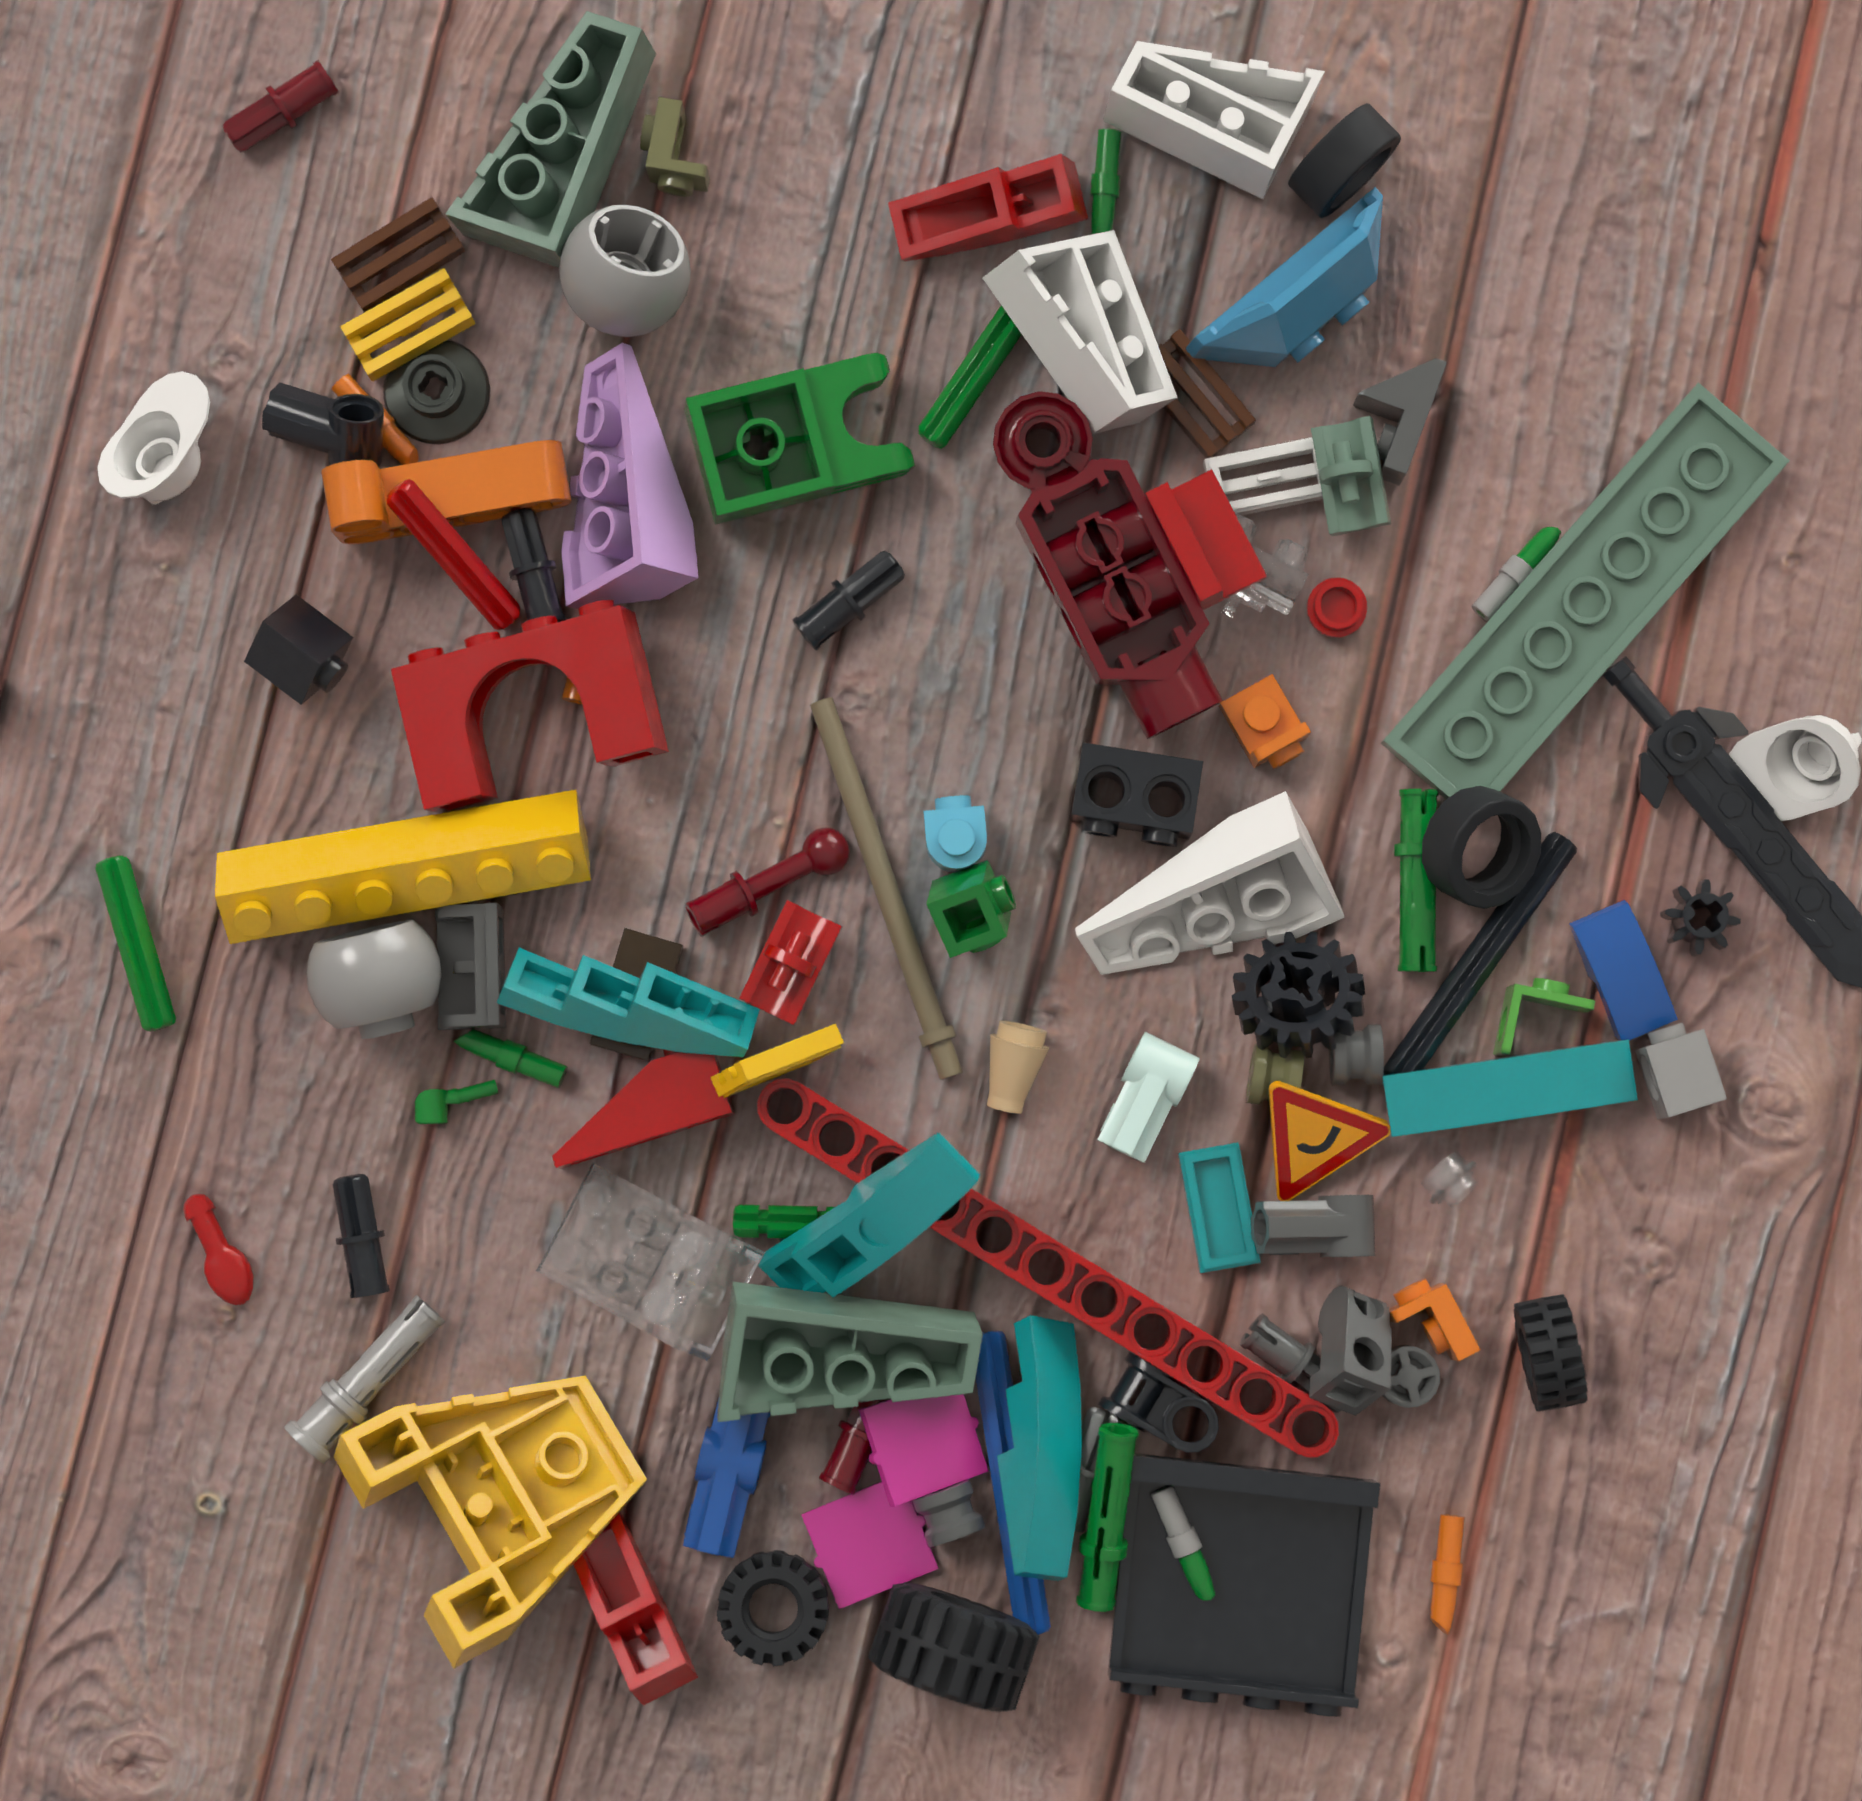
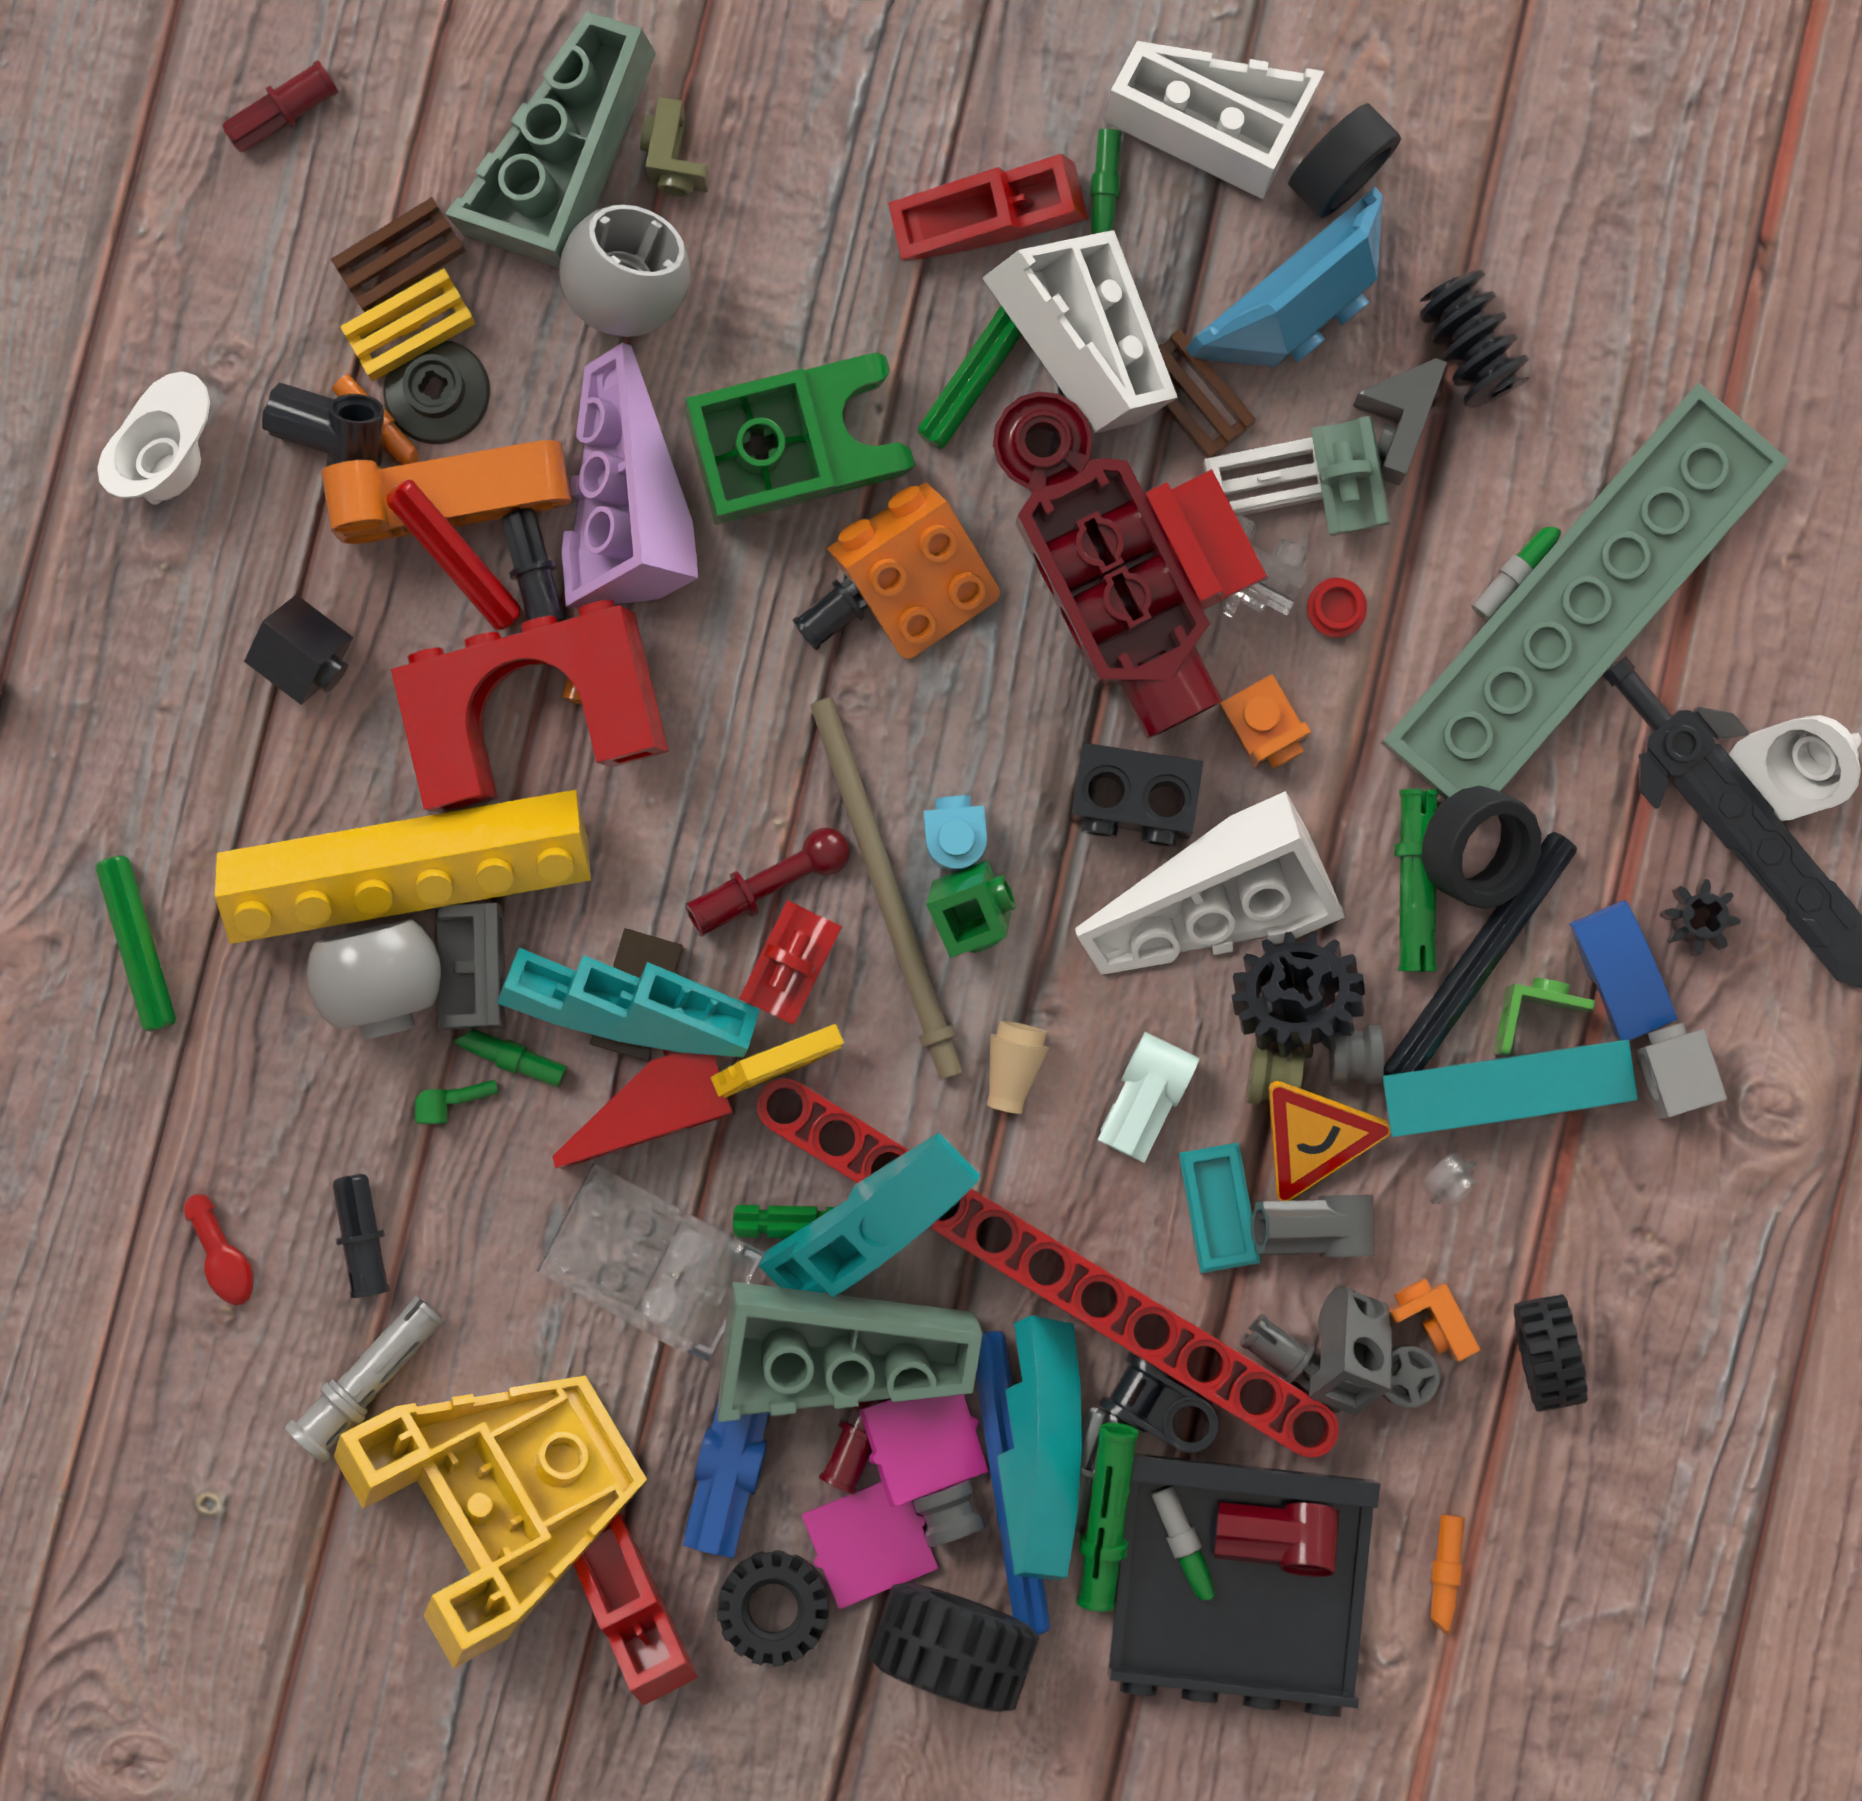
none -> orange bracket [827,482,1000,659]
none -> dark red piece [1214,1502,1340,1577]
none -> black piece [1420,270,1530,408]

